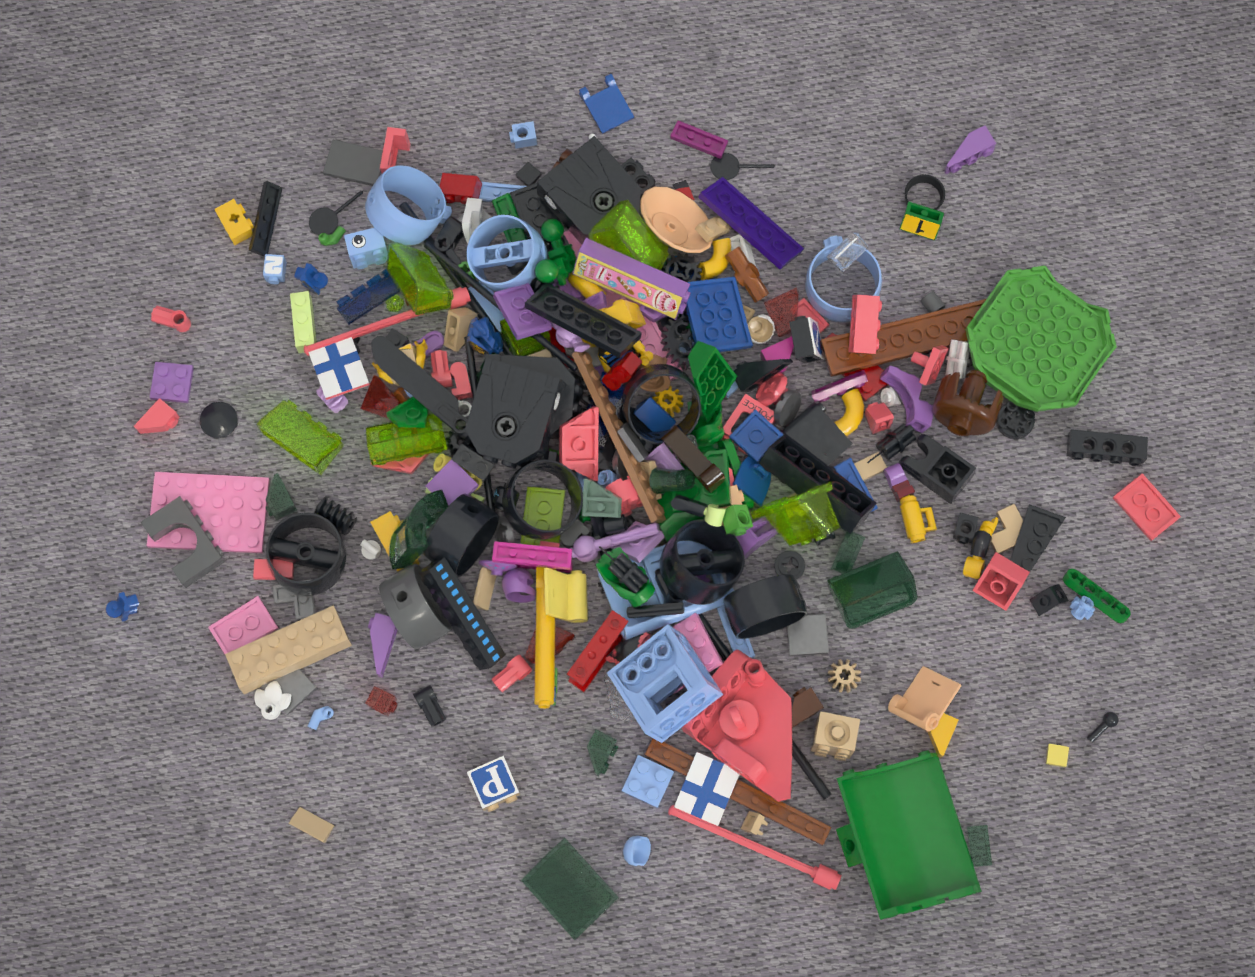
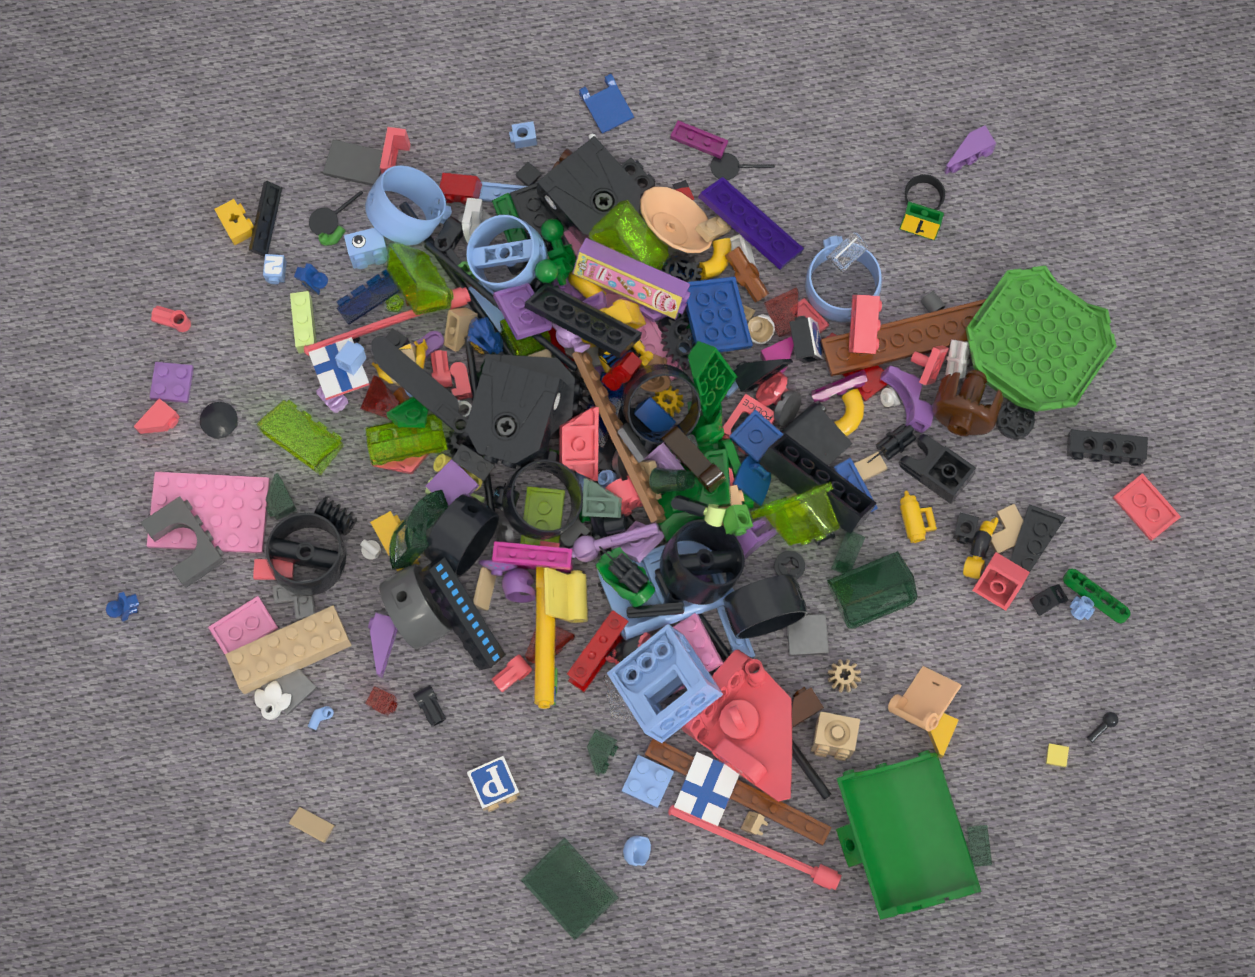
coral slope [864,402,894,434] -> none
leg [884,463,915,502] -> none
none -> light blue brick [335,341,367,376]

